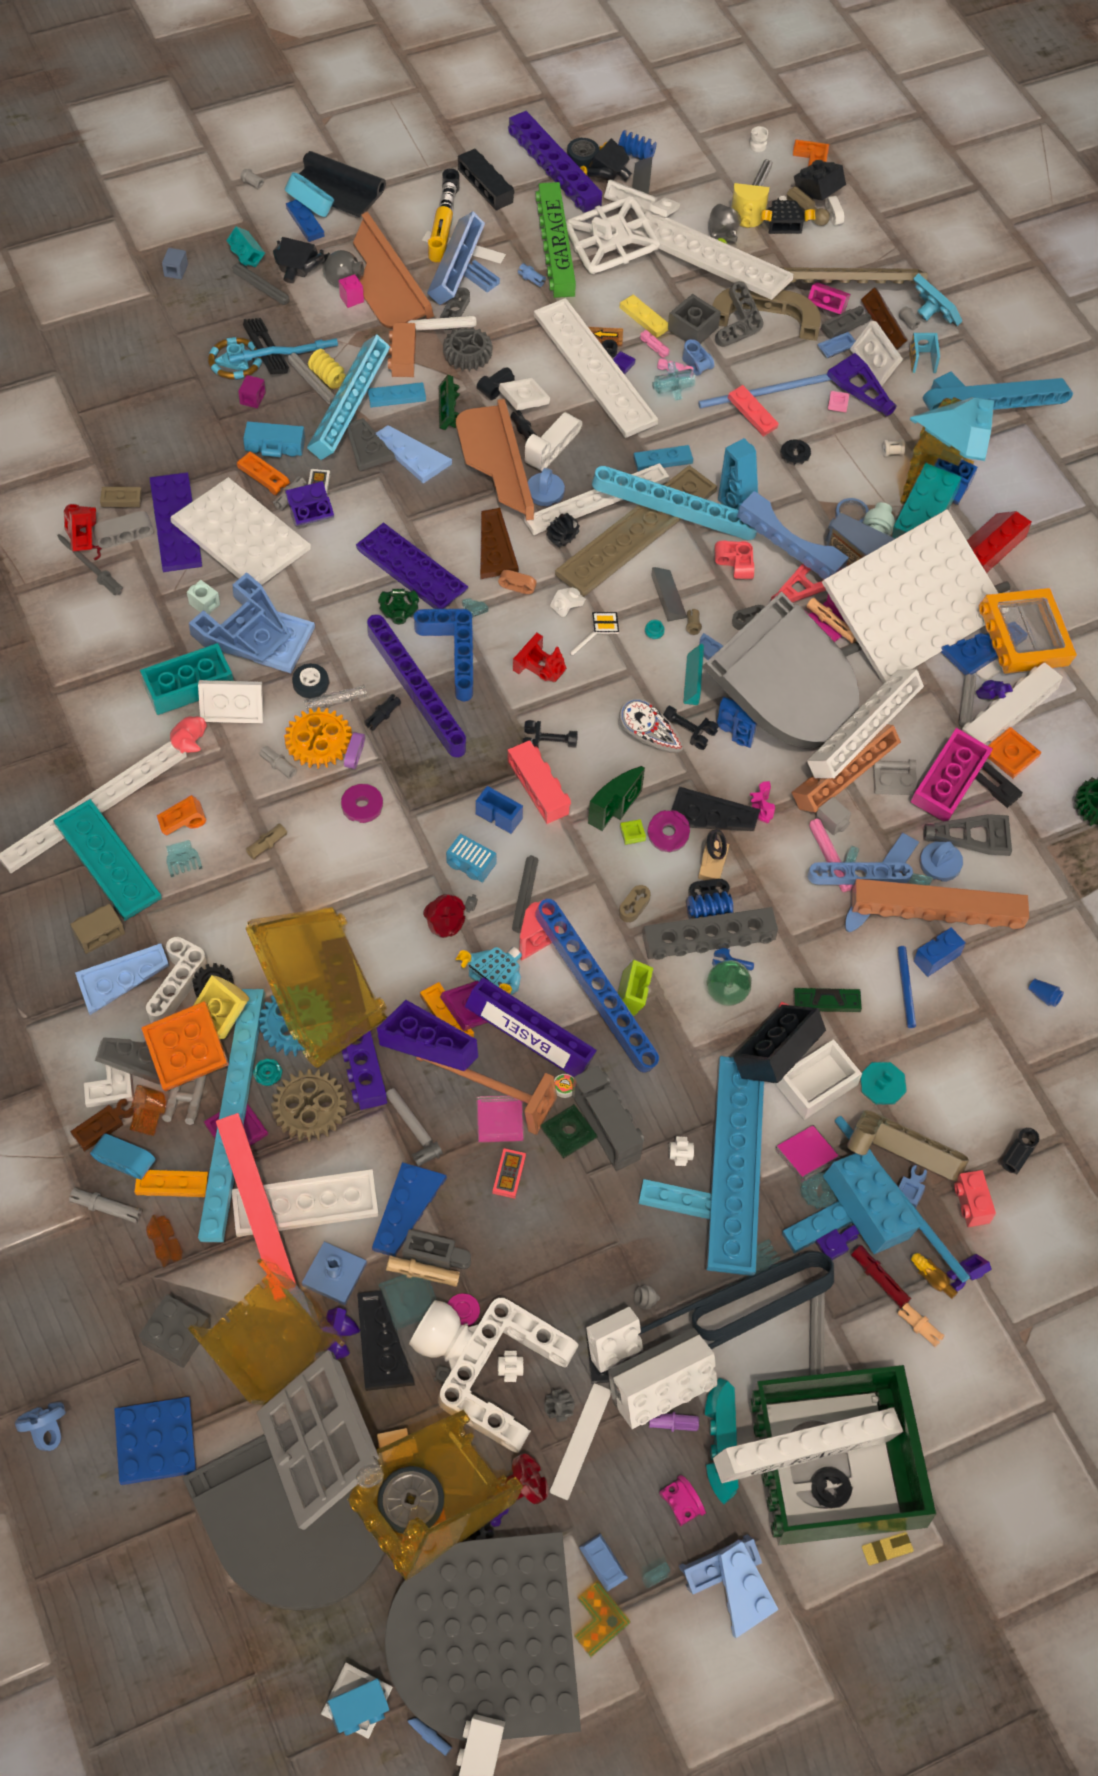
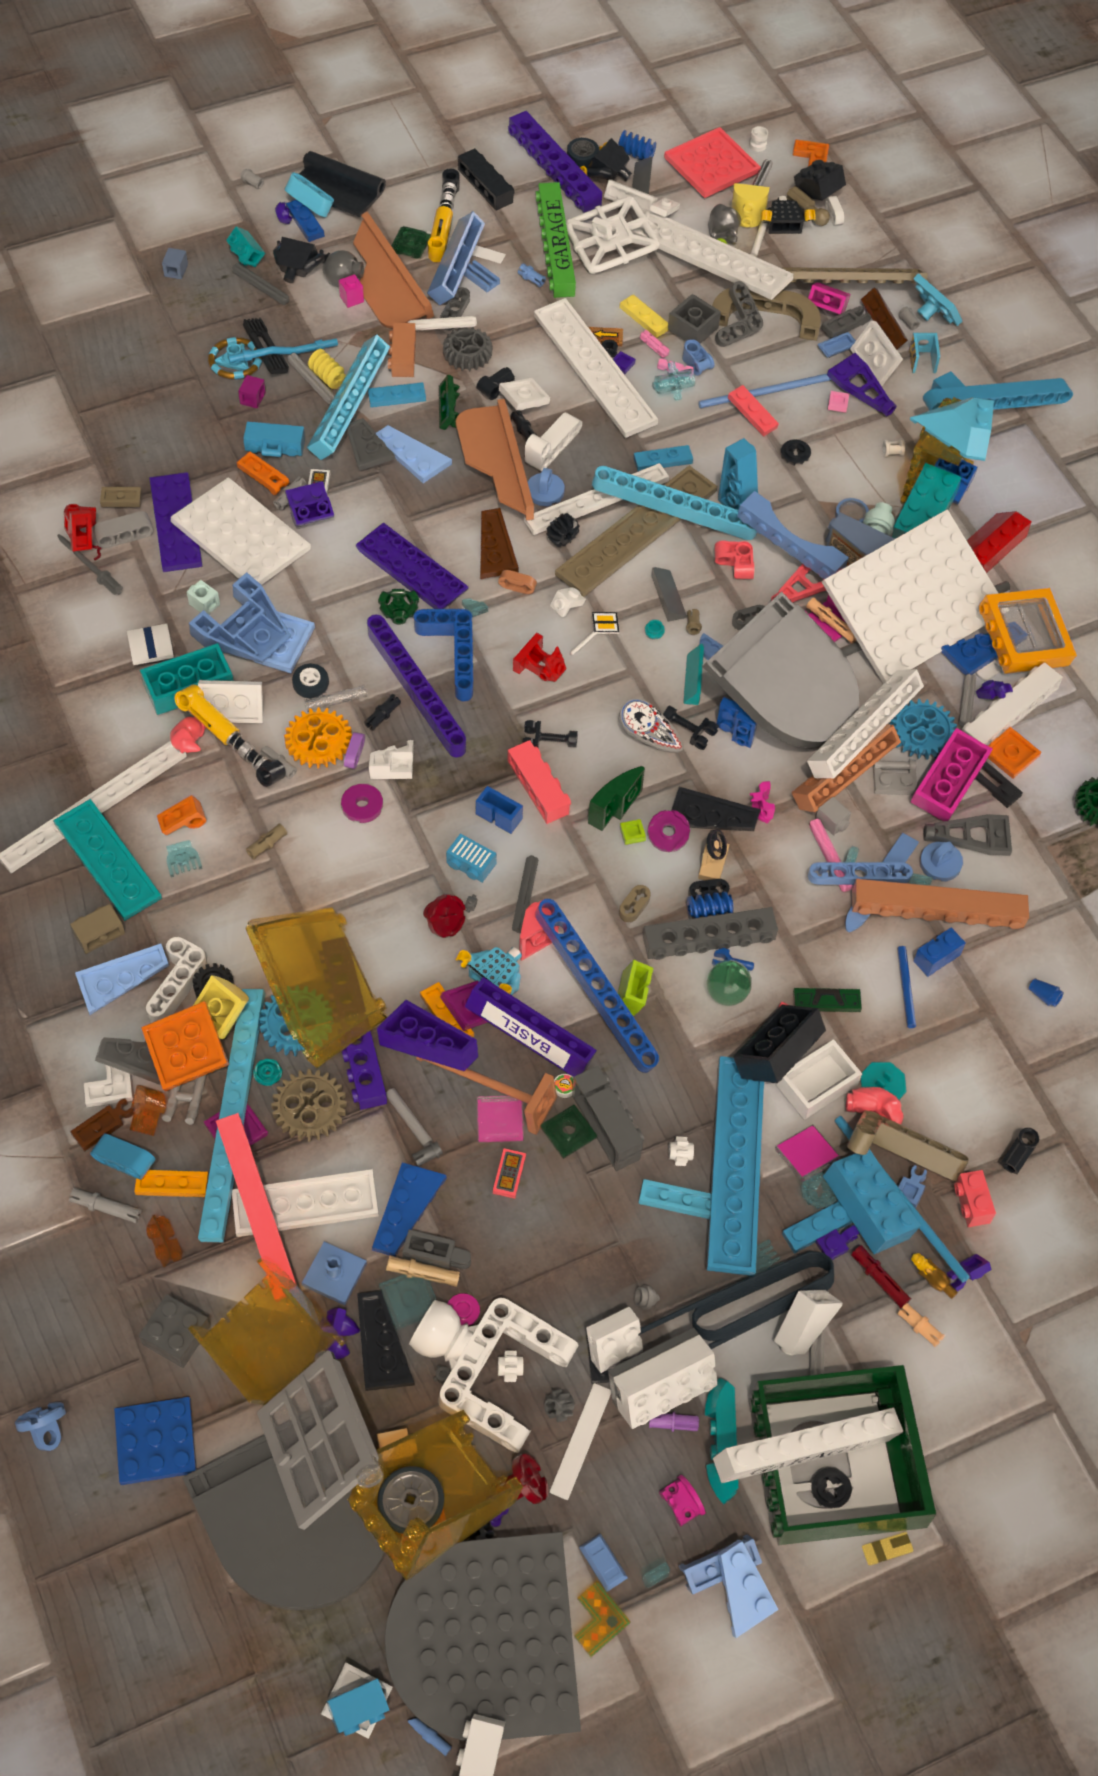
none -> white slope [127,624,174,665]
none -> piece [175,684,286,787]
none -> dark purple plate [275,202,292,224]
none -> white slope [369,740,414,779]
none -> clear green piece [391,226,431,259]
none -> coral plate [664,127,761,198]
none -> white bar [750,221,768,257]
none -> white slope [774,1290,843,1356]
none -> coral animal [846,1087,904,1124]
none -> dark azure gear [890,699,957,759]

